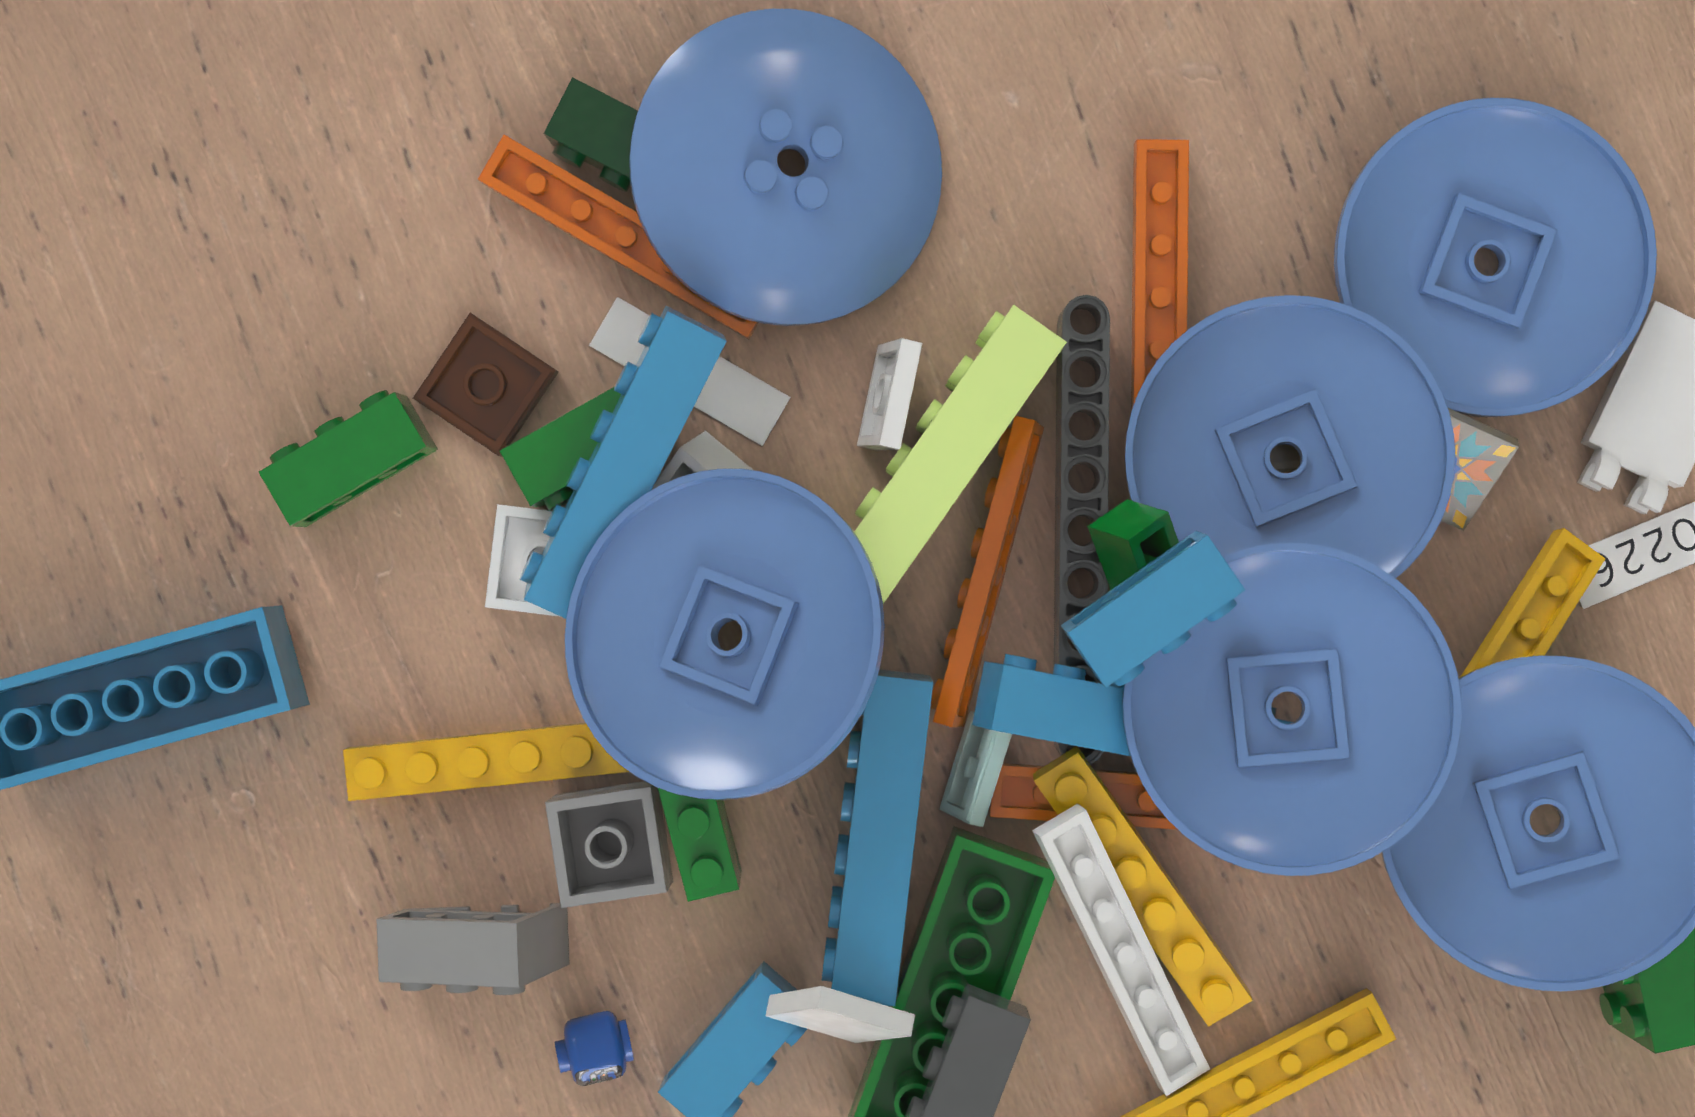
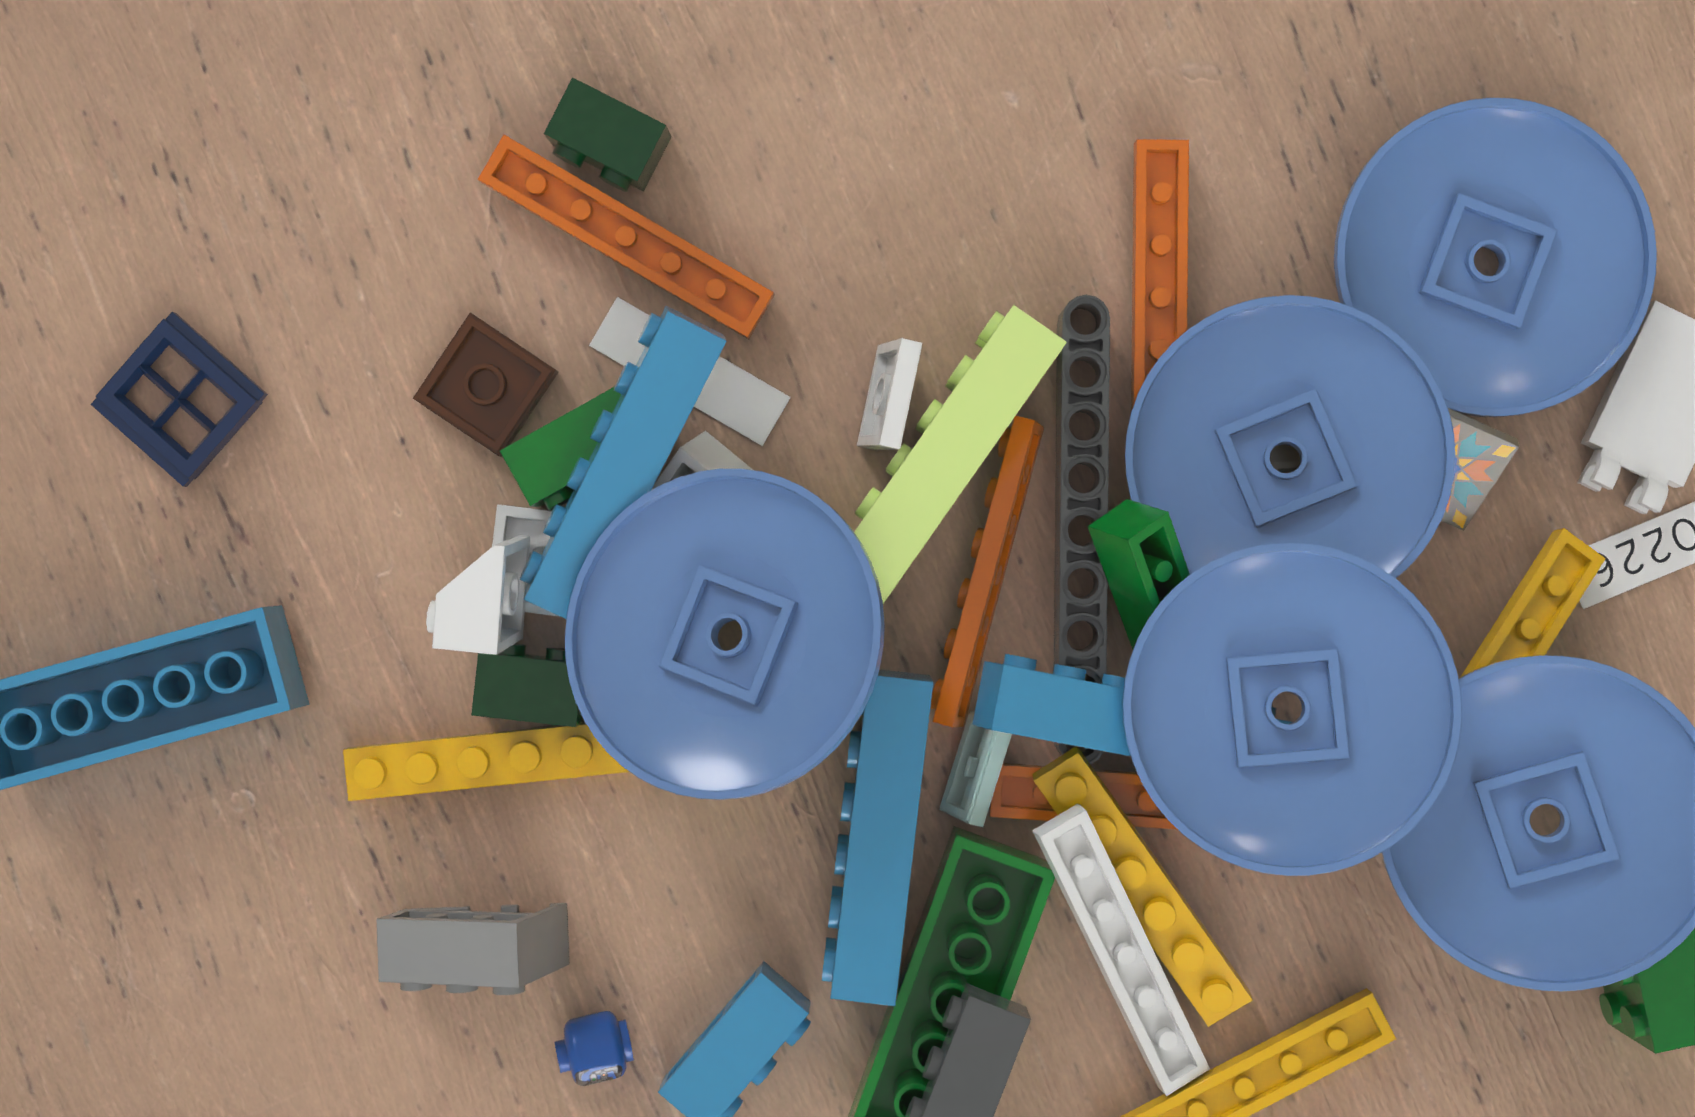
green brick [259,390,438,527] -> none
light grey brick [545,781,673,908] -> none
medium blue dish [629,9,942,326] -> none
green brick [658,788,742,902] -> none
white tile [765,986,915,1043] -> none
dark azure brick [1061,530,1246,688] -> none
none -> dark blue piece [90,312,268,487]
none -> white slope [426,535,530,655]
none -> dark green brick [471,643,584,727]

